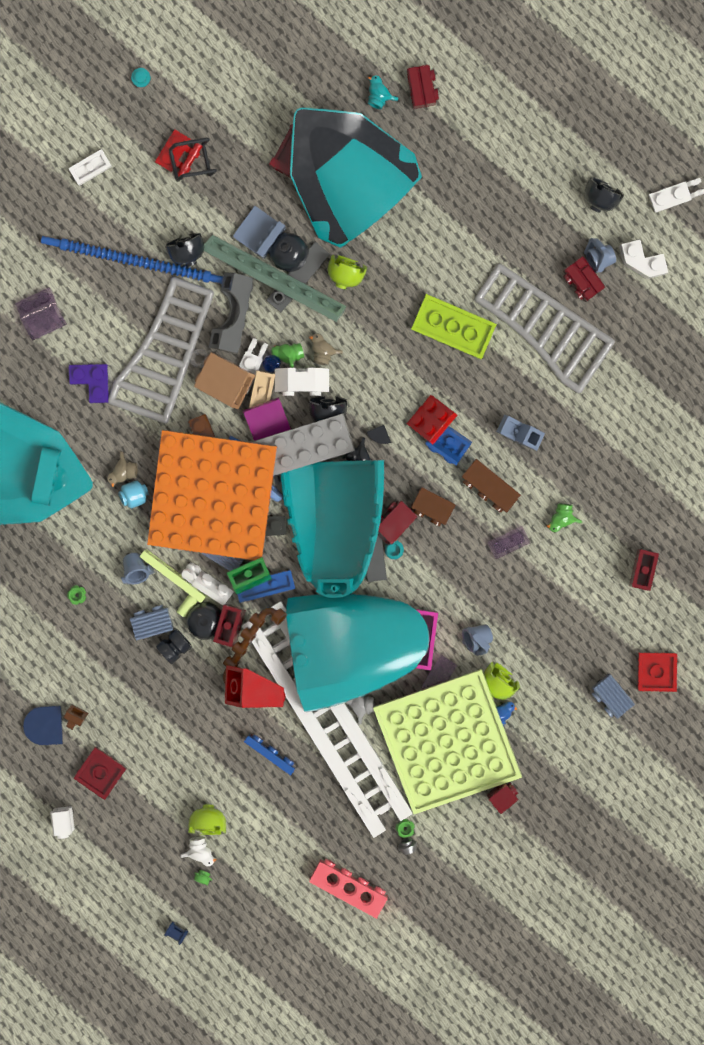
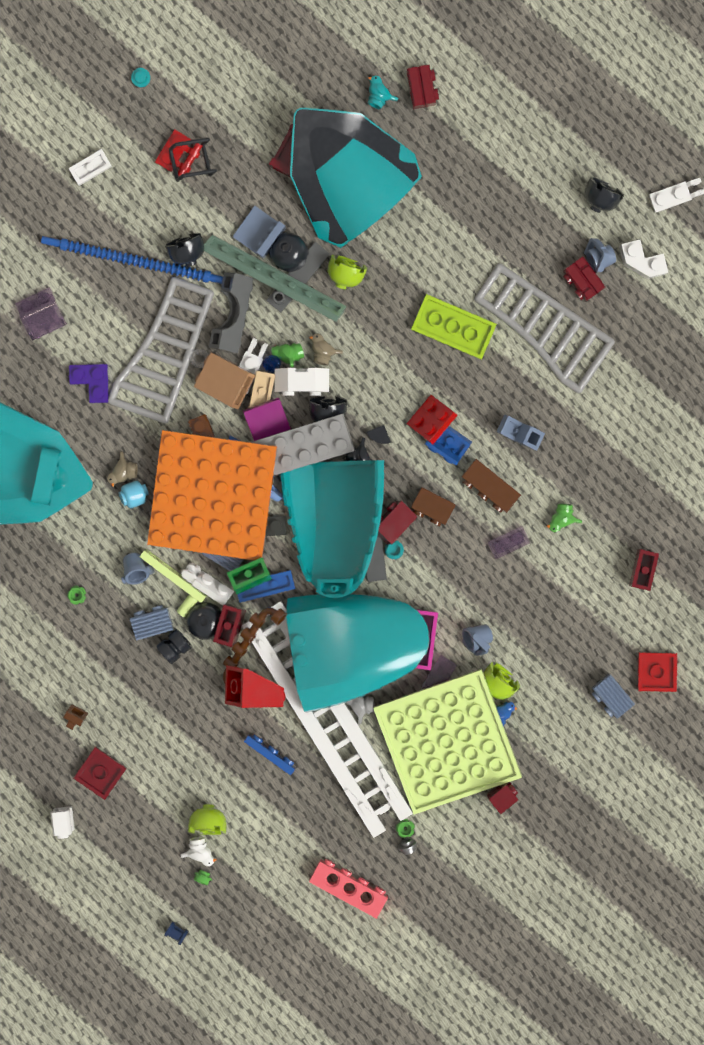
dark blue tile [23,706,63,745] -> none

